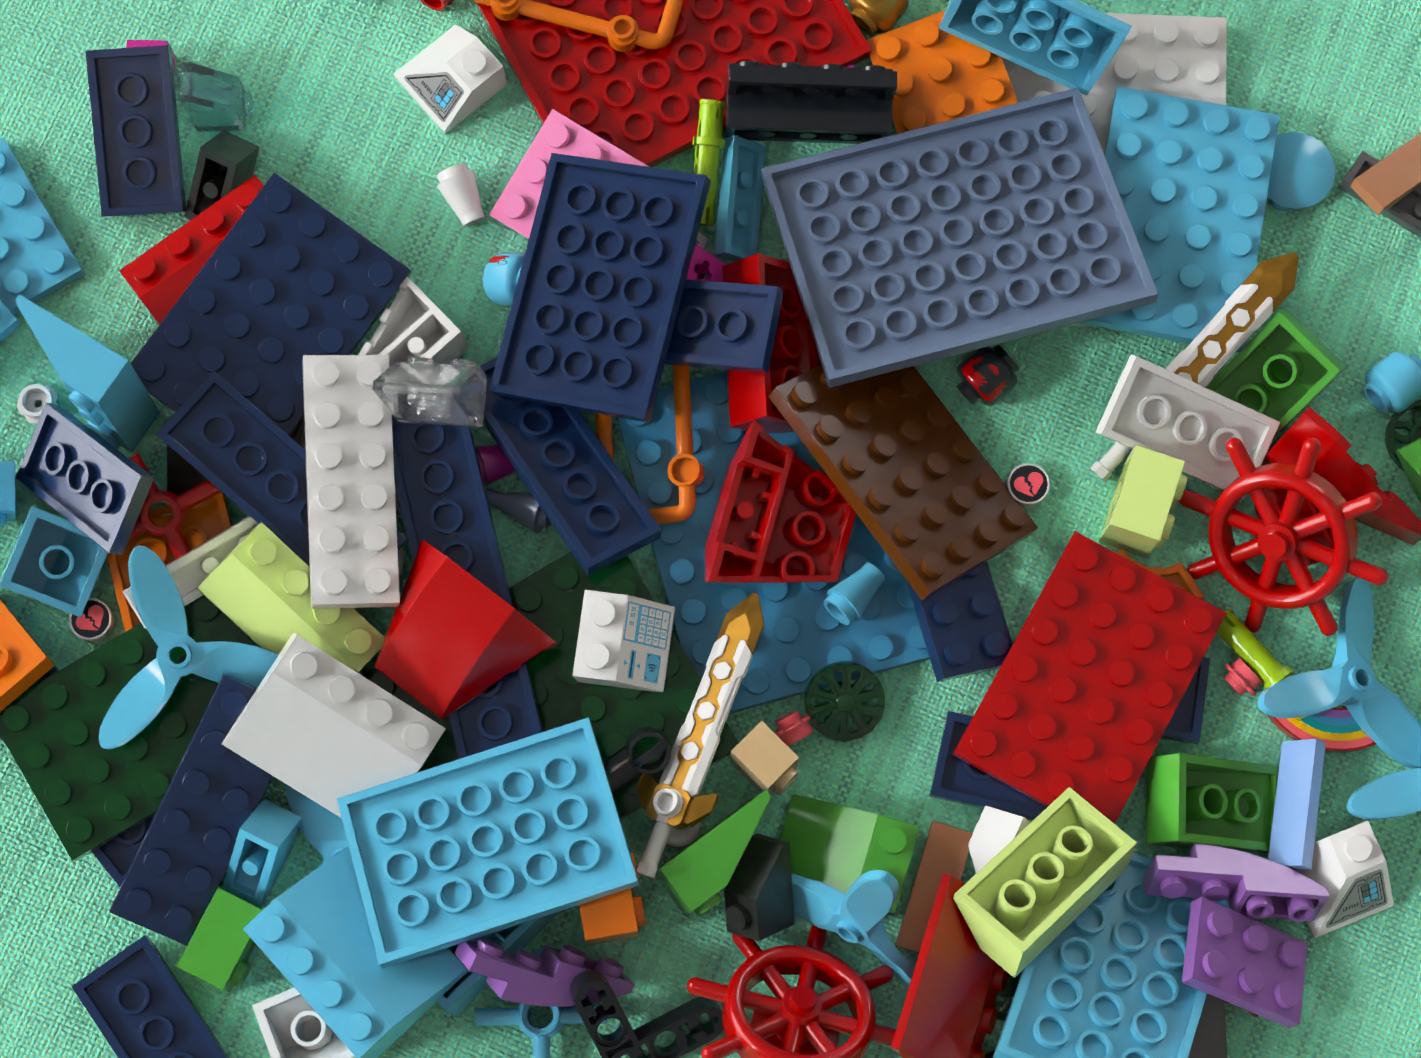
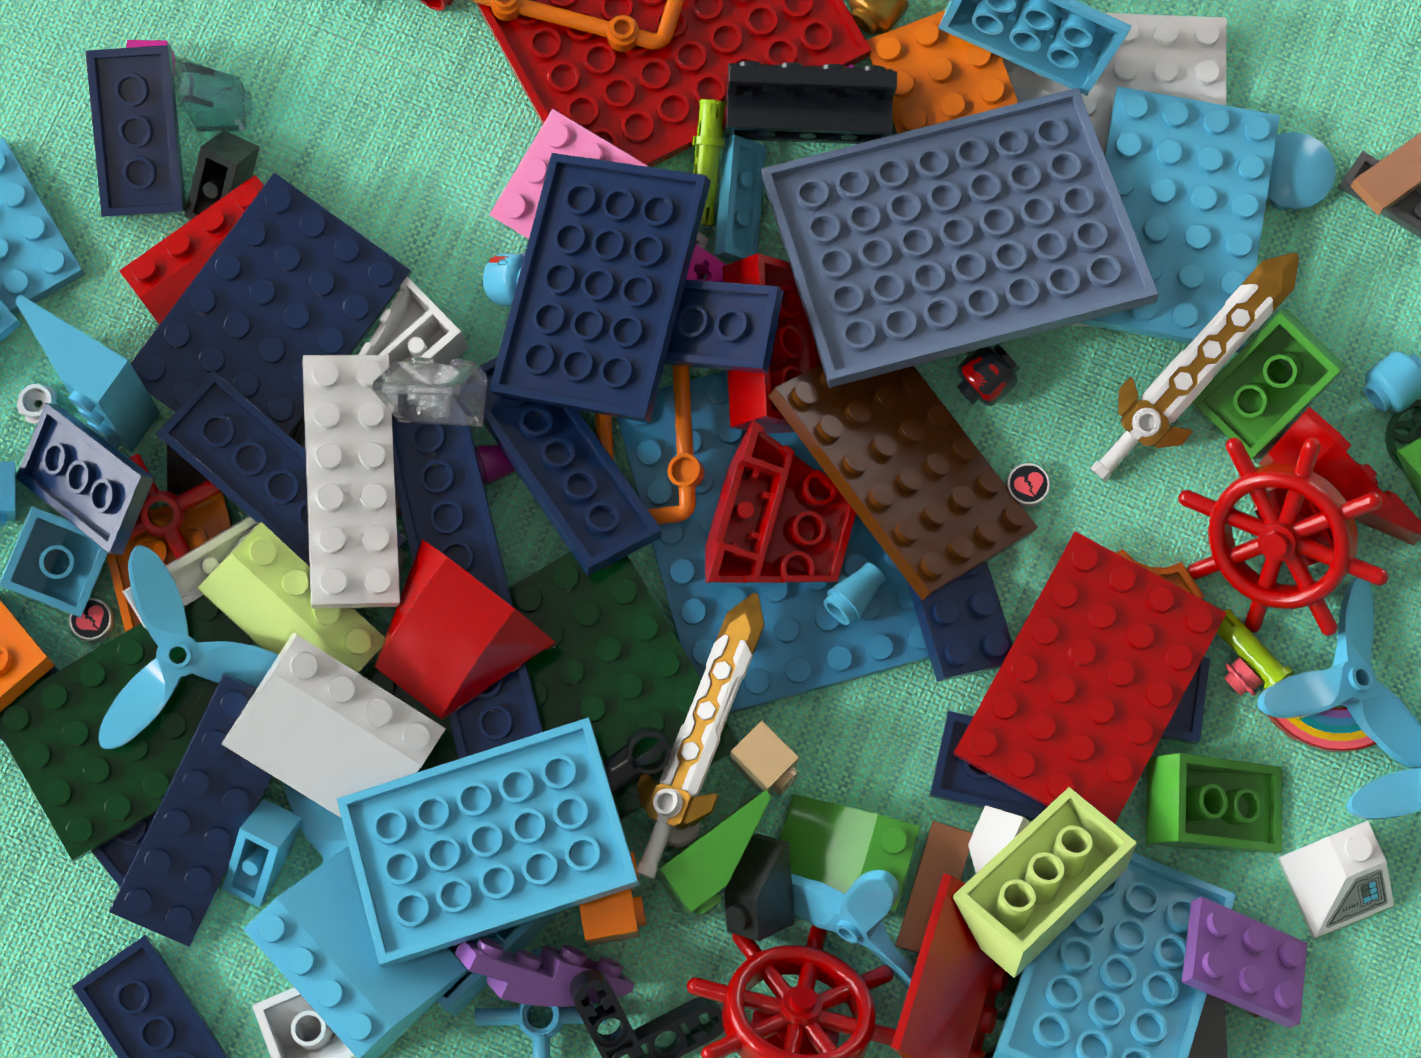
bright green brick [176,888,263,992] -> none
white slope [393,25,507,134] -> none
white cone [437,163,486,227] -> none
sand blue cone [485,488,551,534] -> none
white slope [572,590,675,693] -> none
coral plate [774,710,813,746] -> none
dark green wheel [804,661,885,742] -> none
white plate [1095,354,1280,499] -> none
yellowish green brick [1098,445,1188,558] -> none
medium lavender slope [1142,844,1329,922] -> none
light blue tile [1268,739,1326,870] -> none

